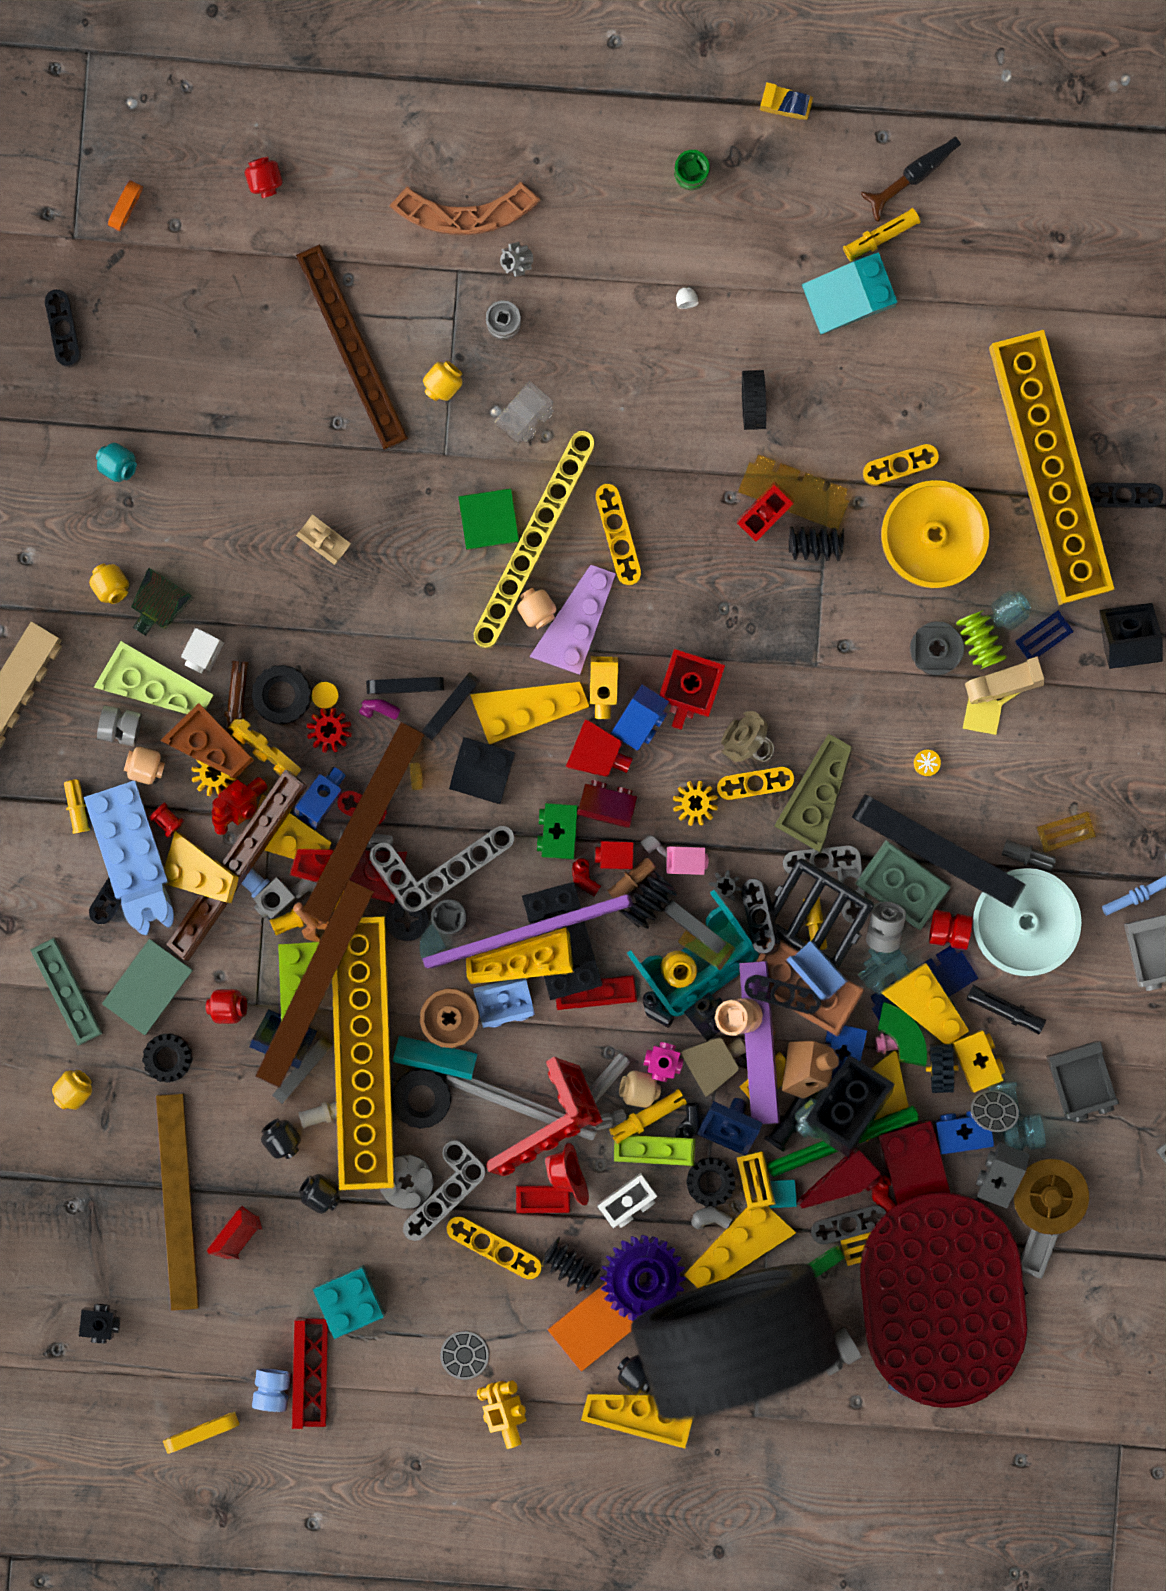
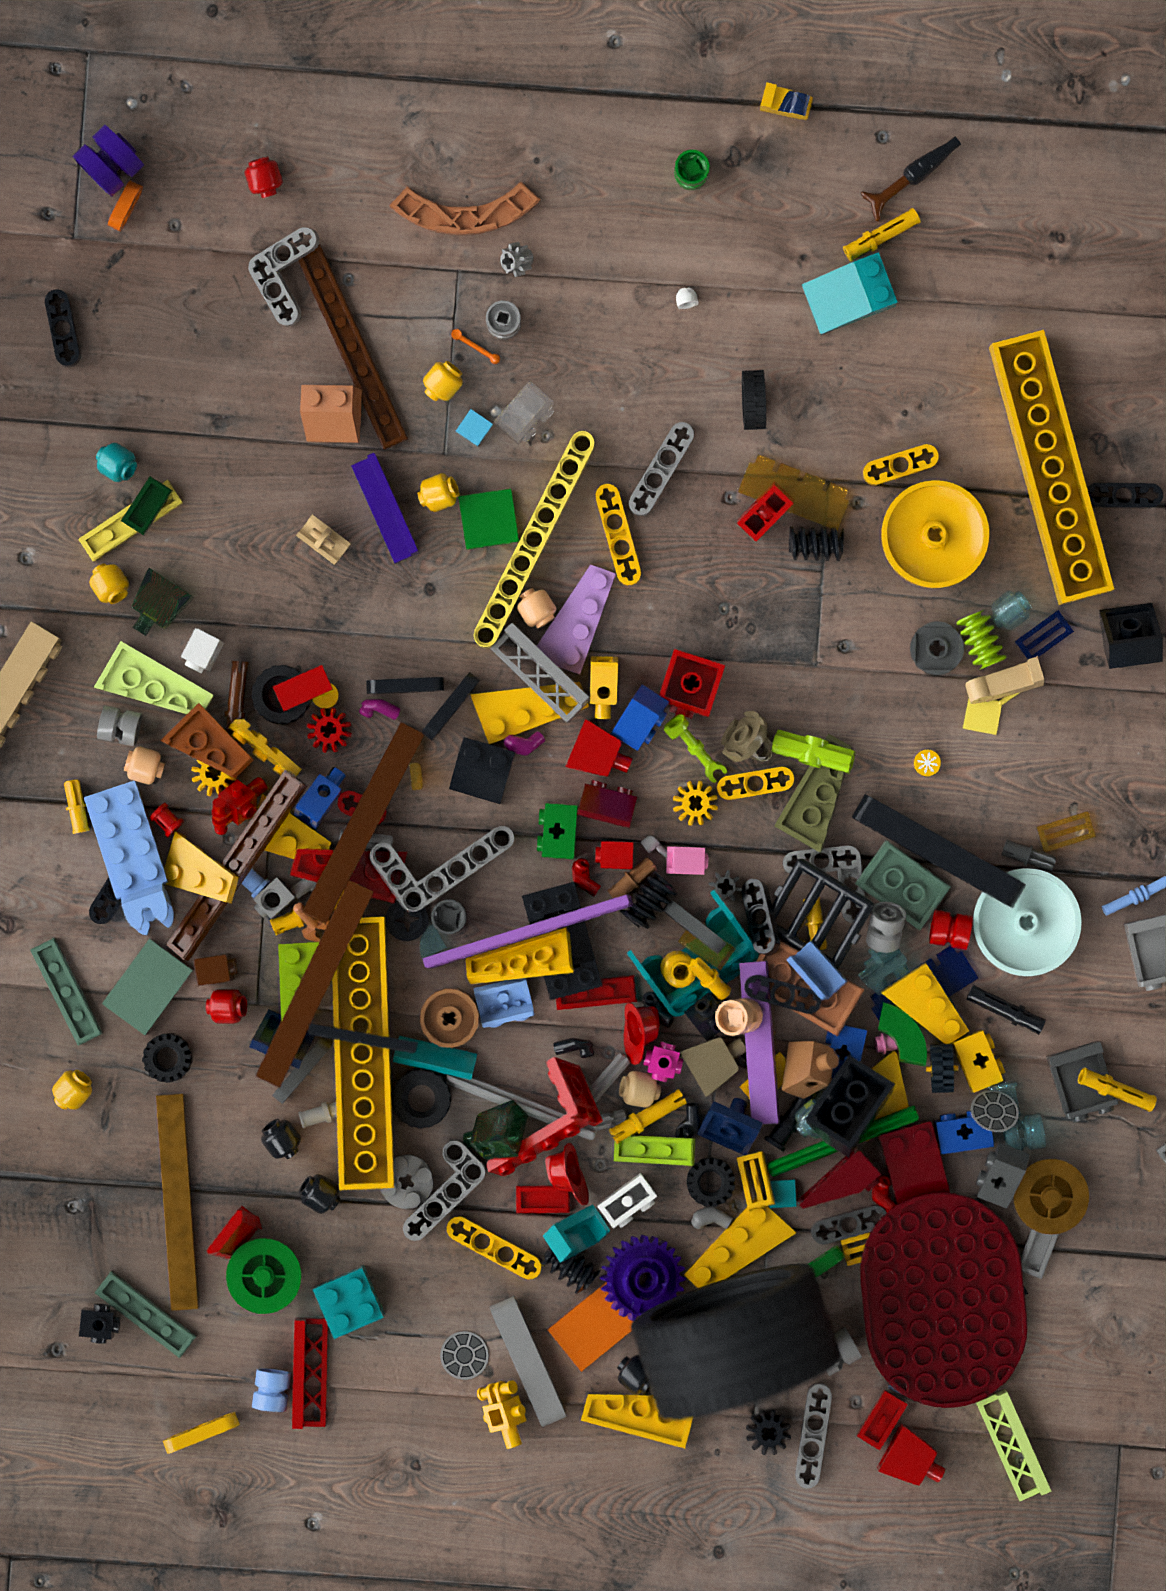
none -> dark purple wheel [72,124,145,197]
none -> light yellow tile [78,480,183,562]
none -> sand green tile [95,1271,197,1358]
none -> dark green tile [121,476,173,536]
none -> reddish brown brick [194,953,238,986]
none -> green wheel [226,1238,302,1314]
none -> light grey beam [248,227,320,326]
none -> red tile [273,665,333,712]
none -> nougat slope [300,385,362,443]
none -> black tile [308,1023,418,1054]
none -> dark purple fence [351,453,419,564]
none -> yellow head [417,473,459,512]
none -> orange hinge [451,329,500,364]
none -> medium azure tile [456,409,493,447]
none -> clear green torso [463,1100,528,1159]
none -> light grey fence [490,623,590,723]
none -> light grey beam [490,1296,567,1427]
none -> magenta arm [504,731,545,756]
none -> teal panel [543,1204,610,1263]
none -> black arm [553,1038,594,1058]
none -> red piece [624,1002,660,1065]
none -> light grey beam [629,422,694,516]
none -> lime piece [663,714,727,783]
none -> yellow axle [688,957,731,1000]
none -> black gear [746,1409,791,1455]
none -> lime piece [771,729,856,774]
none -> light grey beam [795,1383,832,1488]
none -> red plate [856,1389,908,1451]
none -> red torso [877,1423,946,1486]
none -> yellowish green fence [976,1389,1051,1501]
none -> yellow pin [1078,1068,1157,1112]

